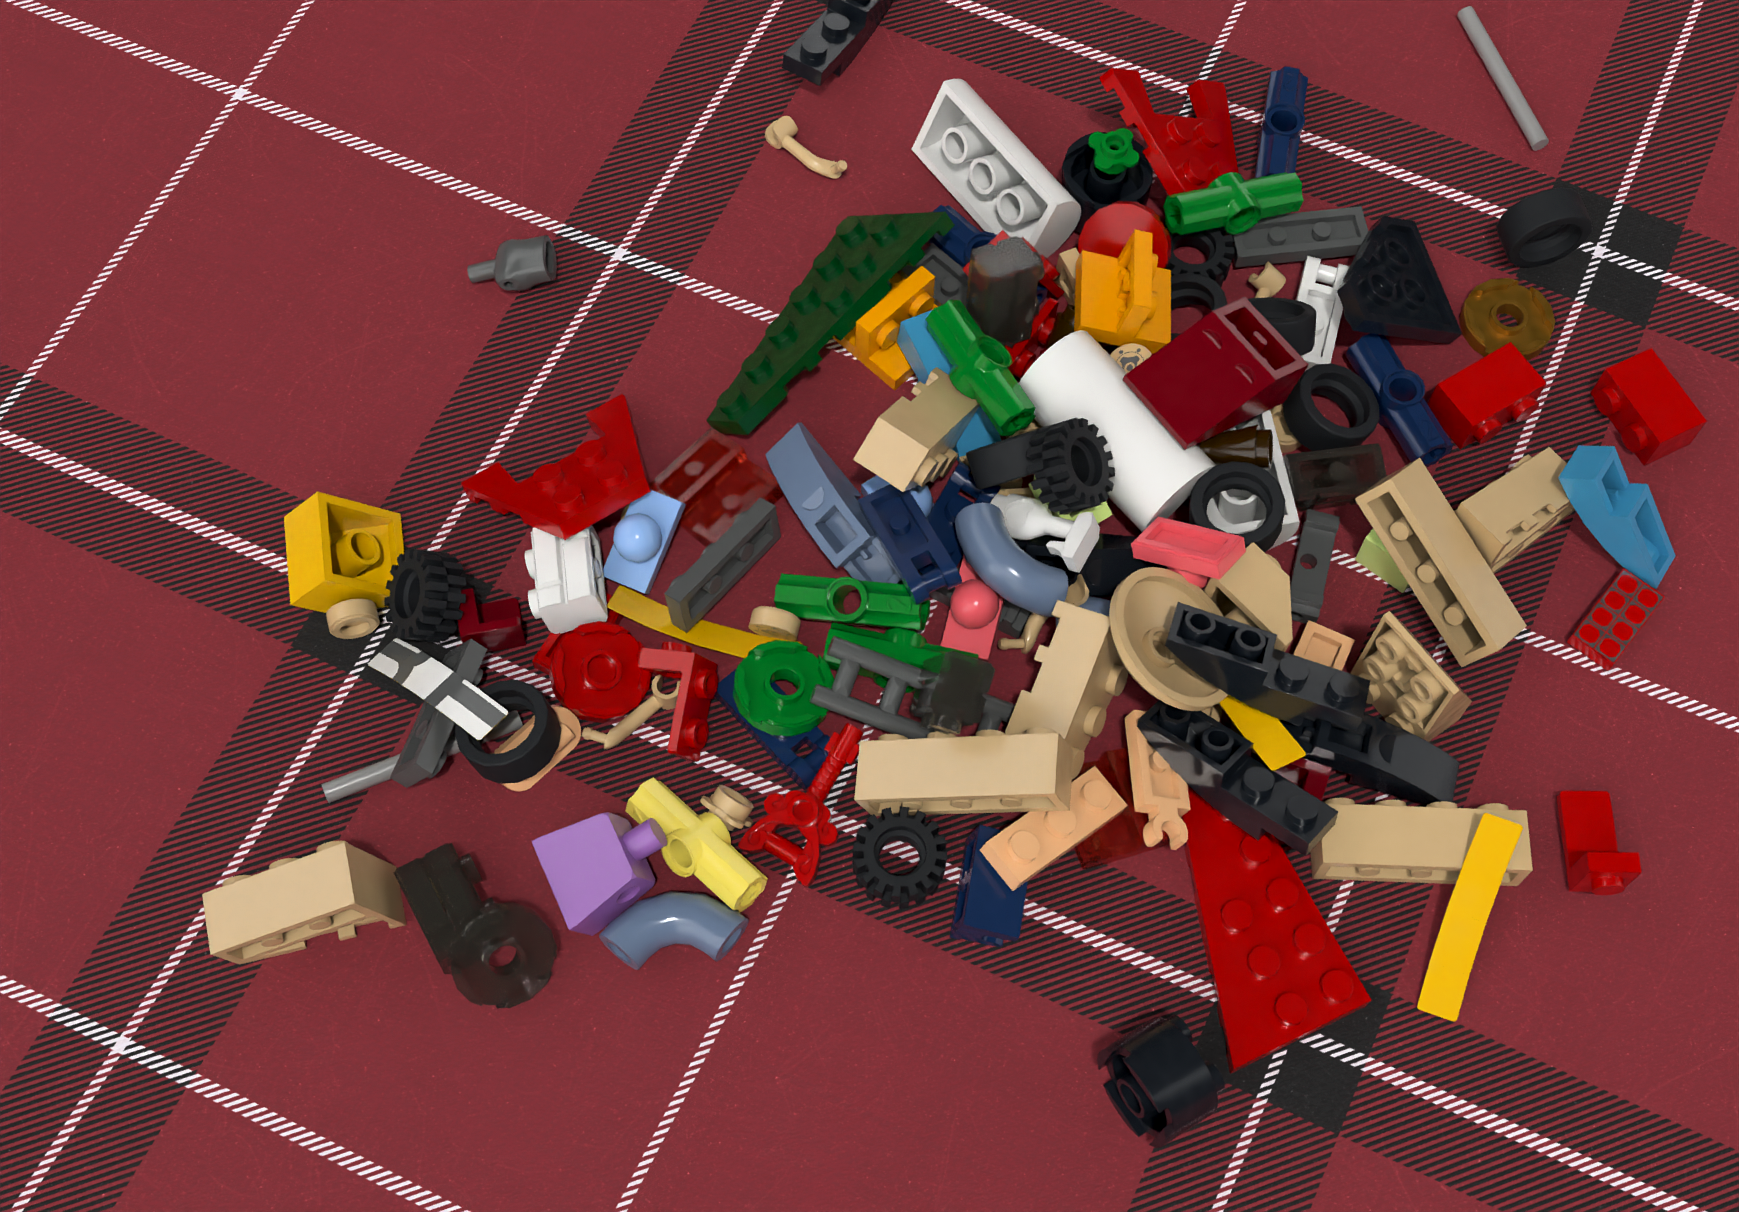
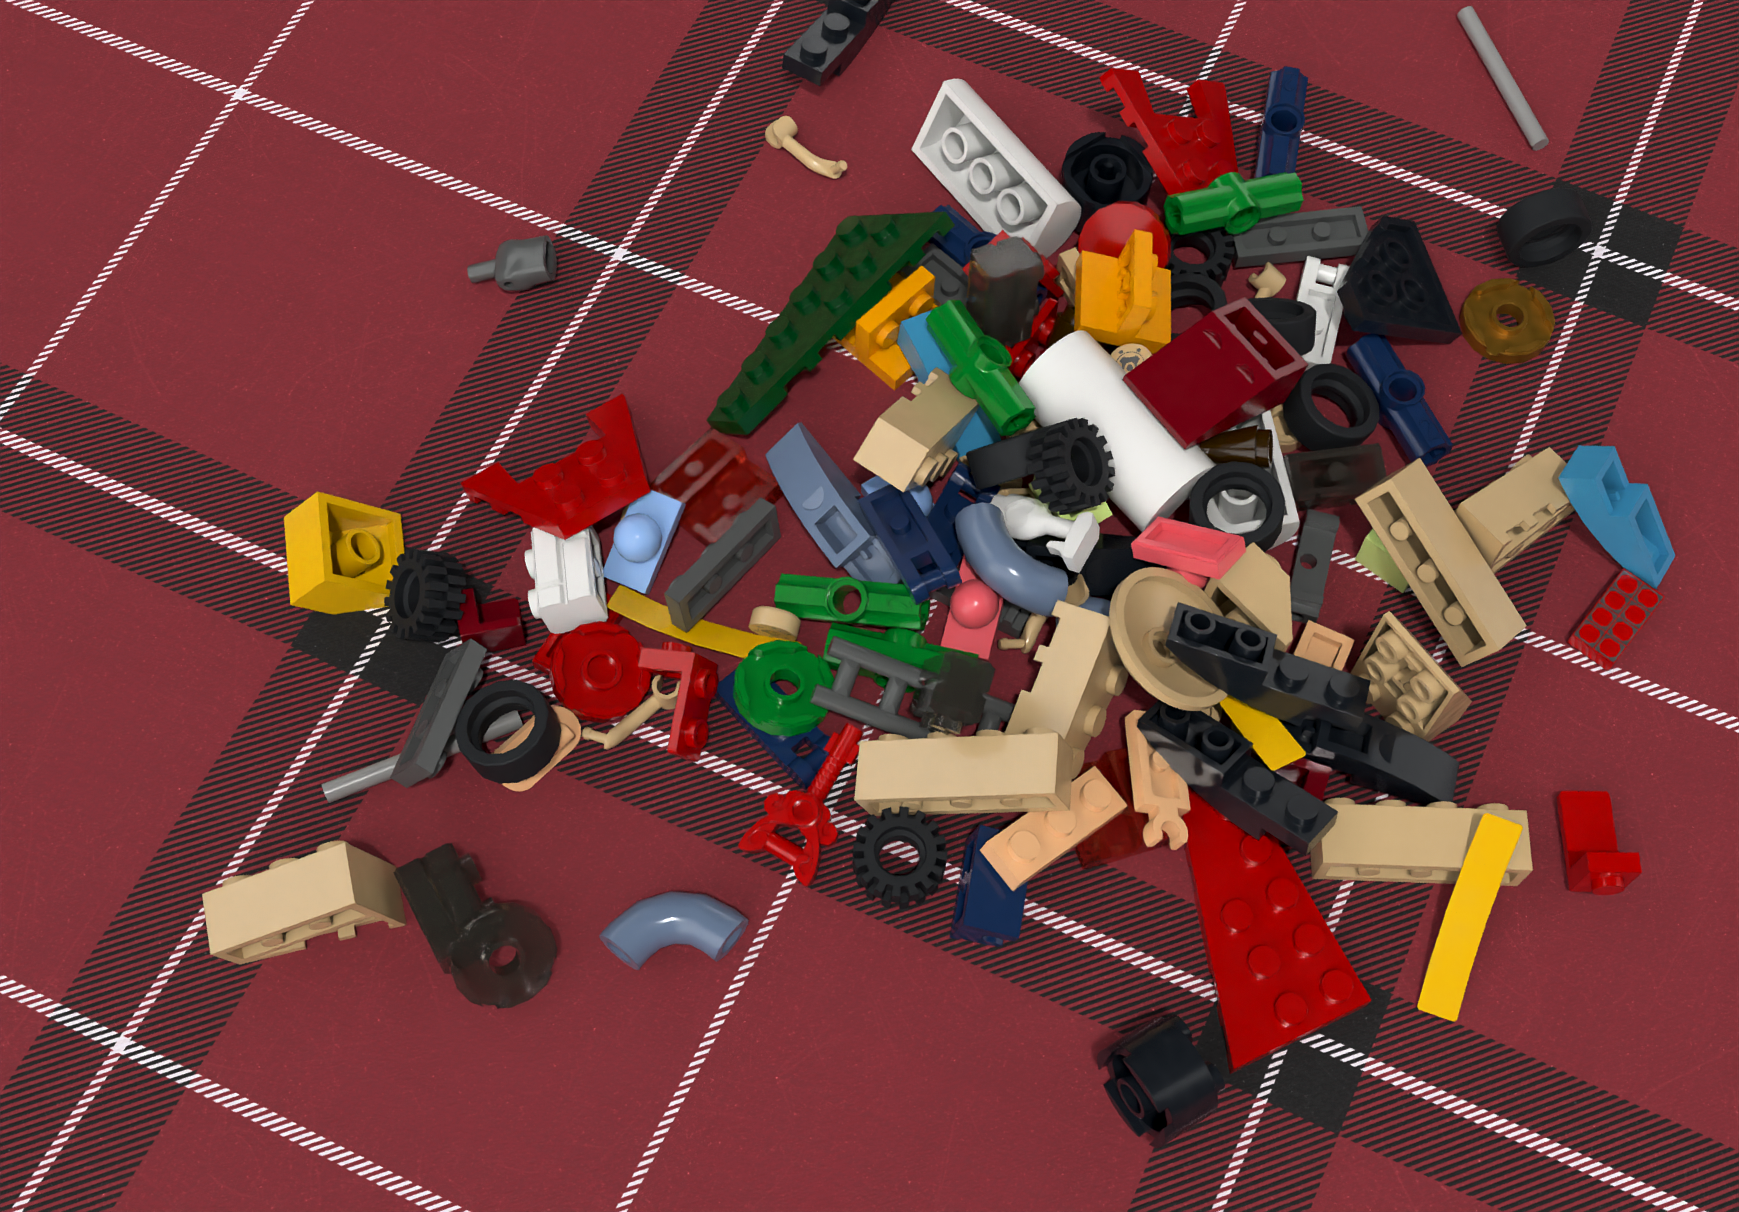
tan tile [326,599,380,639] -> none
sticker [368,638,508,740] -> none
medium lavender torso [532,812,667,936] -> none
light yellow piece [625,777,768,913] -> none
tan plate [700,785,754,831] -> none
green plate [1088,128,1139,174] -> none
red brick [1427,342,1547,450] -> none
red brick [1590,348,1707,466] -> none

